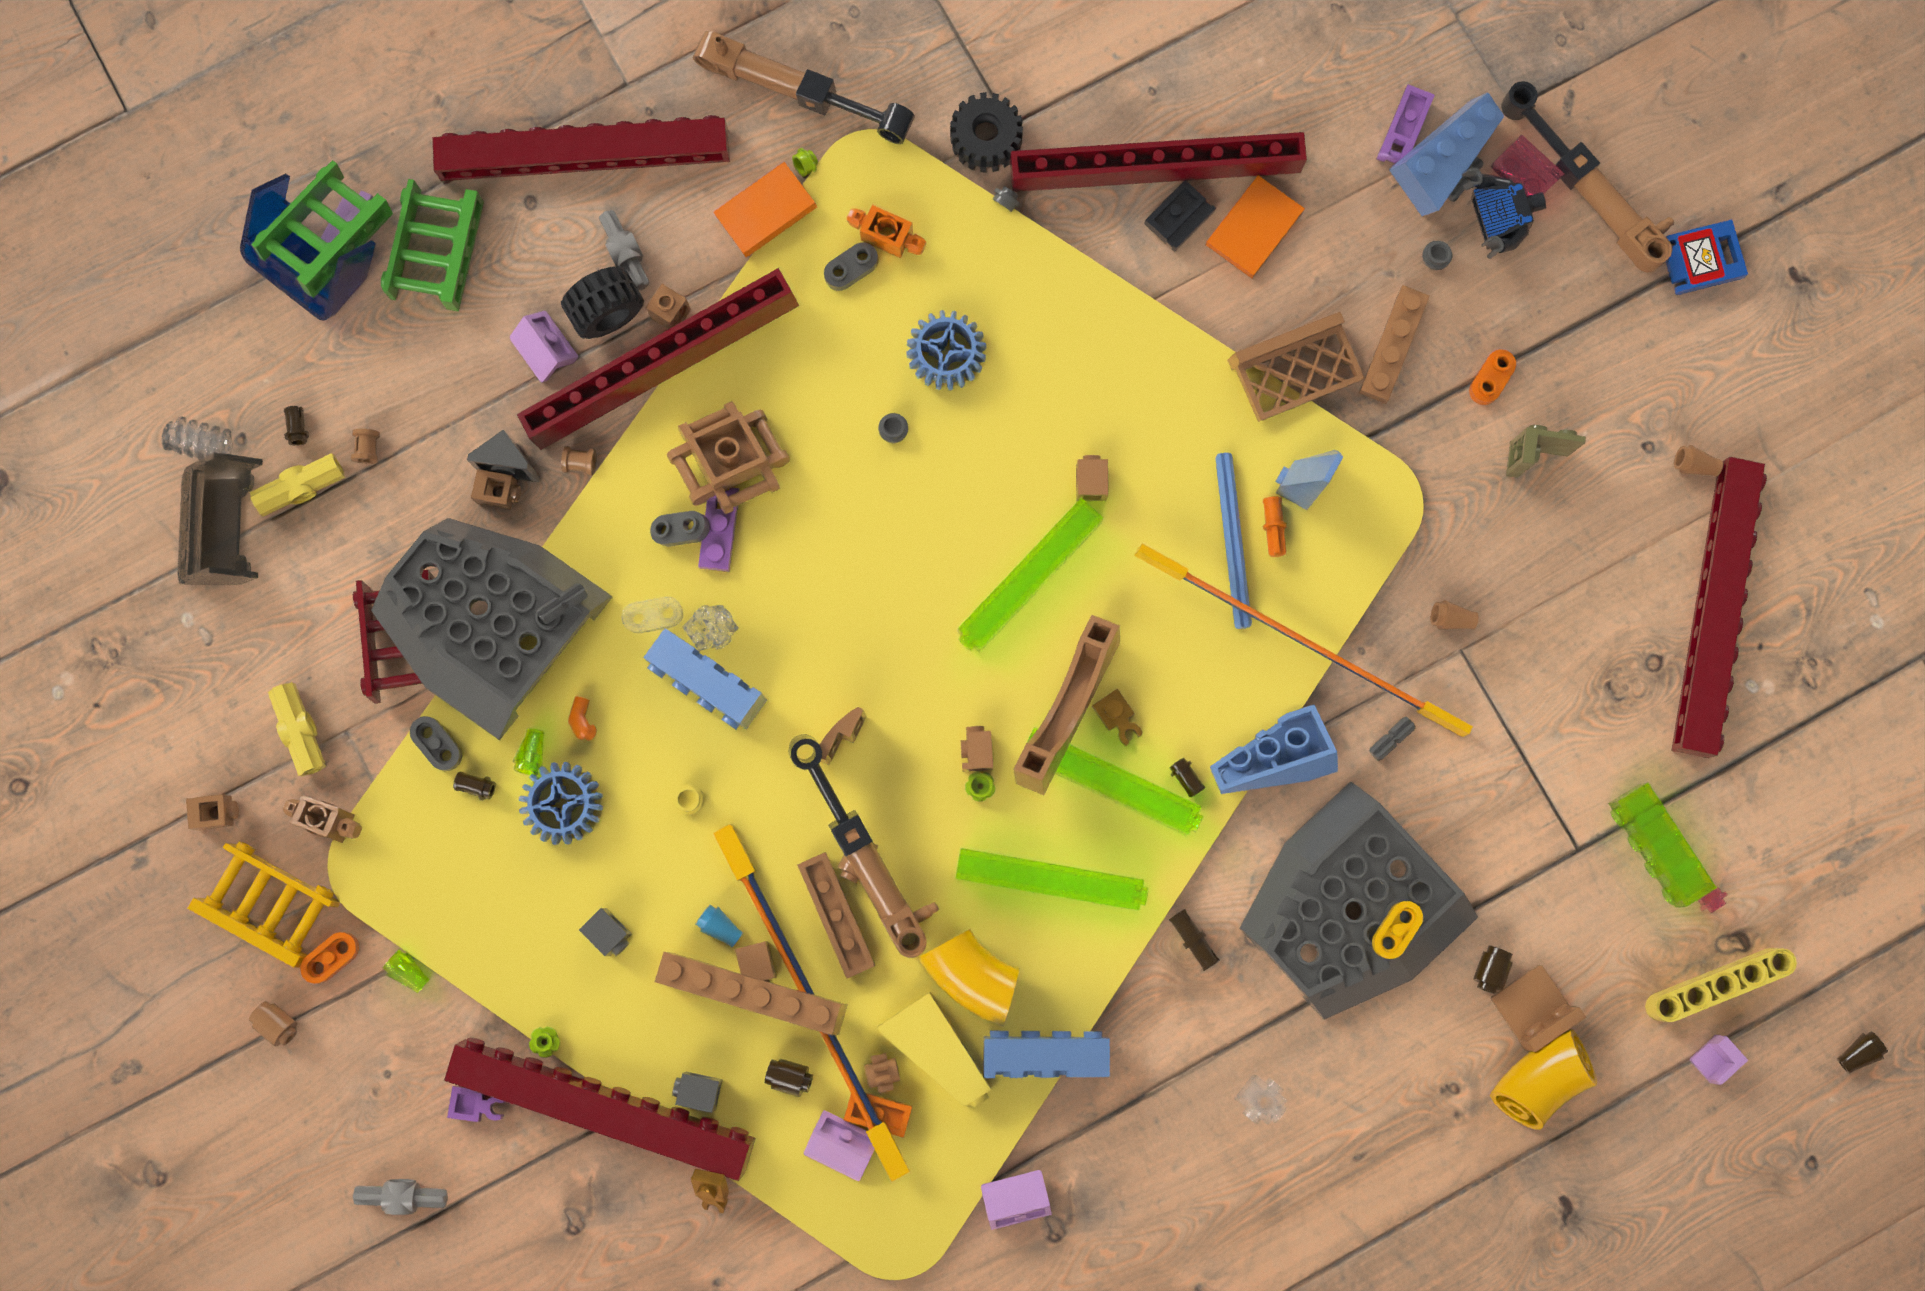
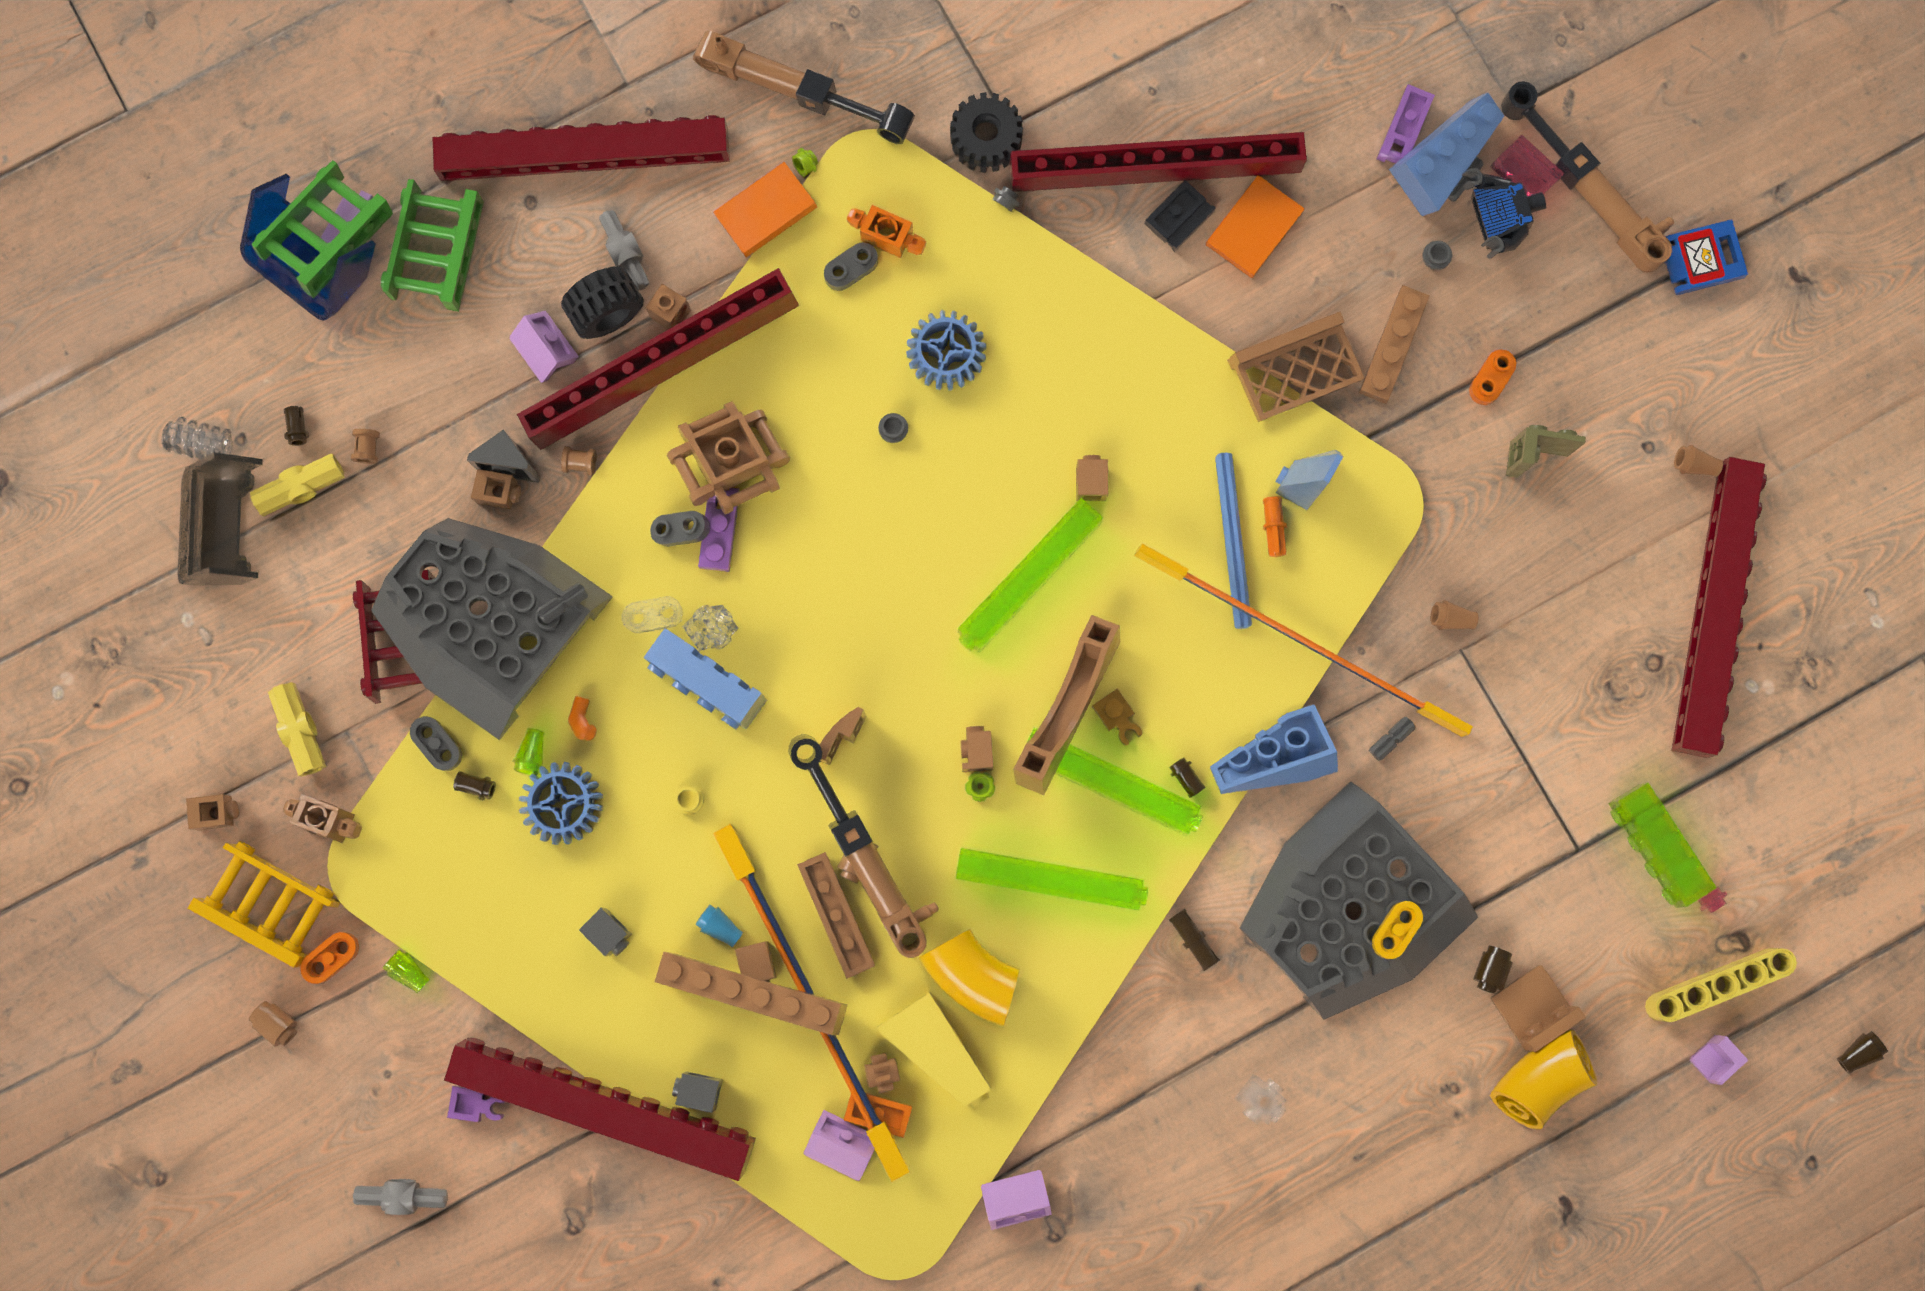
lime plate [529,1026,560,1058] -> none
pearl gold plate [691,1169,729,1213] -> none
dark brown brick [764,1058,813,1097] -> none
medium blue wedge [983,1030,1110,1078] -> none

